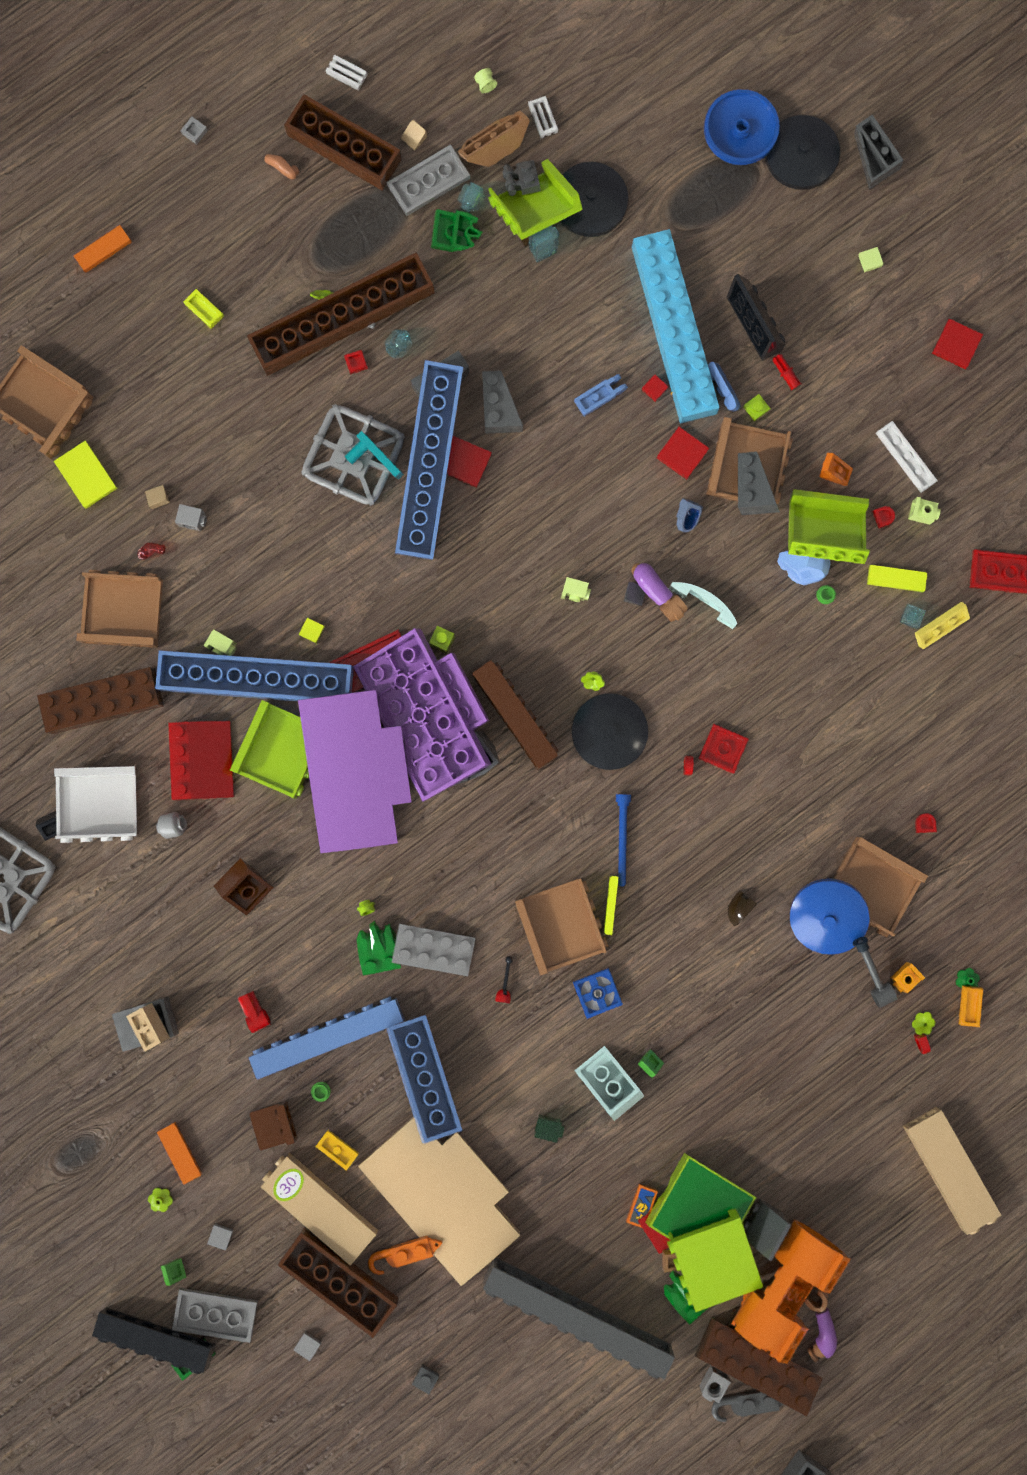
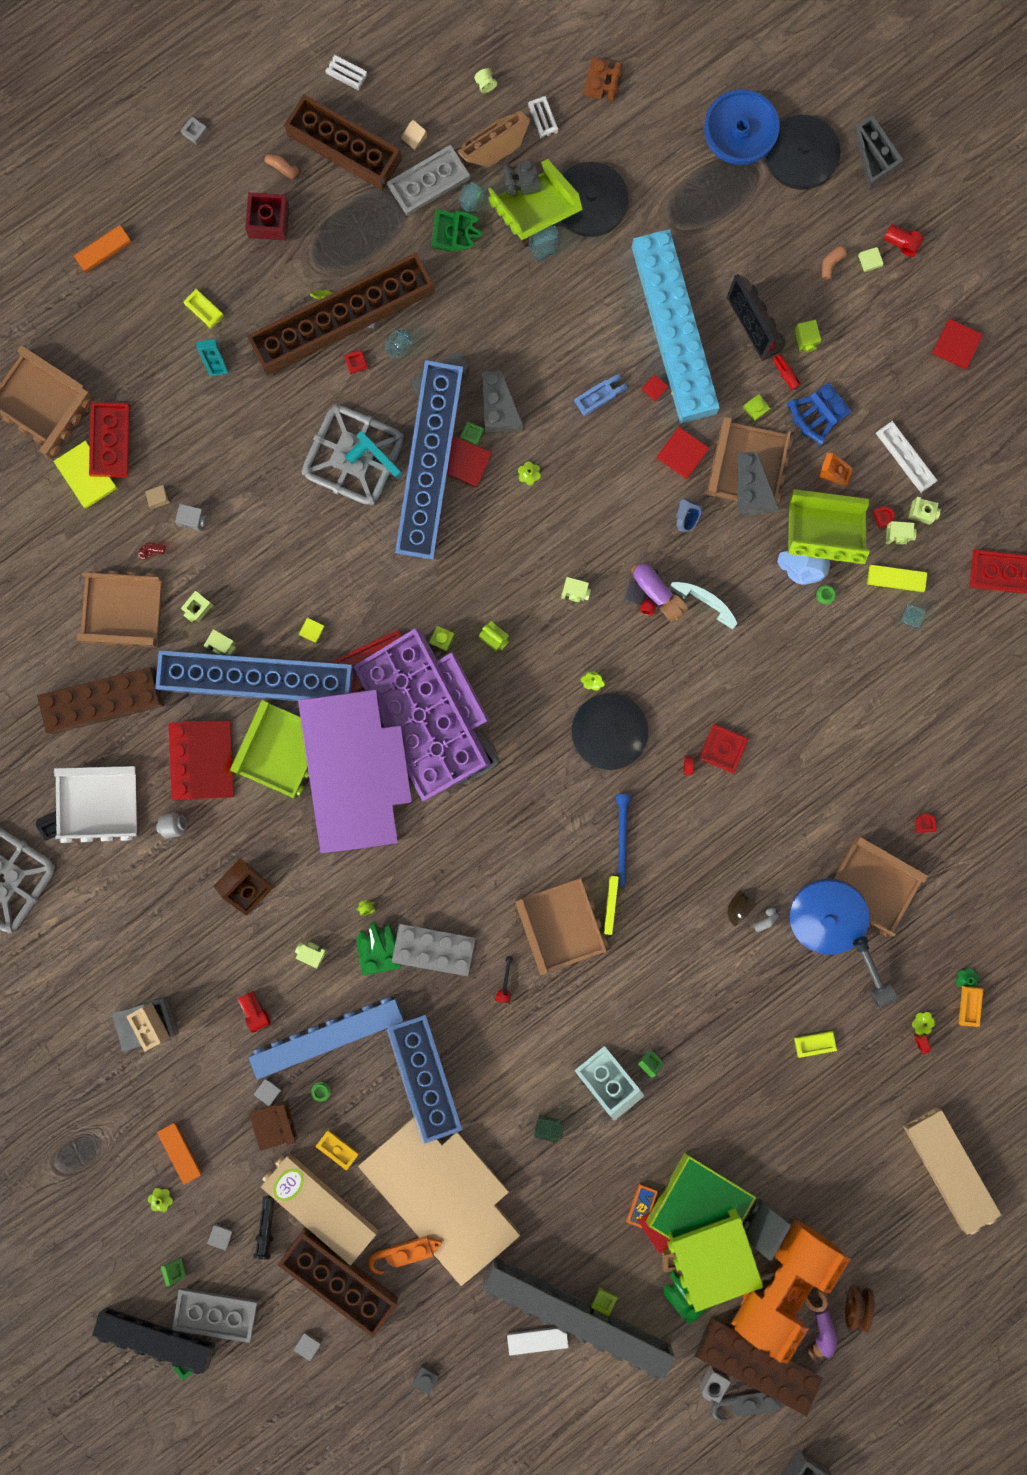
reddish brown brick [472,660,559,771] -> none
blue piece [573,968,623,1019] -> none
medium blue hinge [708,362,740,411] -> none
light orange brick [890,962,925,994] -> none
light yellow plate [915,602,970,649] -> none
none -> red tile [89,402,130,478]
none -> yellowish green brick [181,591,214,623]
none -> teal piece [196,339,229,377]
none -> dark red brick [245,192,289,241]
none -> black pin [253,1196,275,1260]
none -> light grey tile [254,1078,282,1106]
none -> yellowish green brick [295,942,327,968]
none -> bright green tile [460,421,485,446]
none -> lime brick [479,621,509,652]
none -> white tile [507,1327,568,1355]
none -> lime plant [518,462,541,486]
none -> dark orange plate [583,57,622,101]
none -> lime plate [591,1287,617,1316]
none -> red hinge [640,569,658,615]
none -> light grey arm [754,907,778,932]
none -> blue plate [787,382,852,446]
none -> lime brick [794,320,821,352]
none -> neon yellow tile [794,1031,837,1058]
none -> nougat arm [822,246,847,279]
none -> reddish brown wheel [845,1285,875,1332]
none -> red piece [883,223,924,257]
none -> yellowish green brick [886,521,917,544]

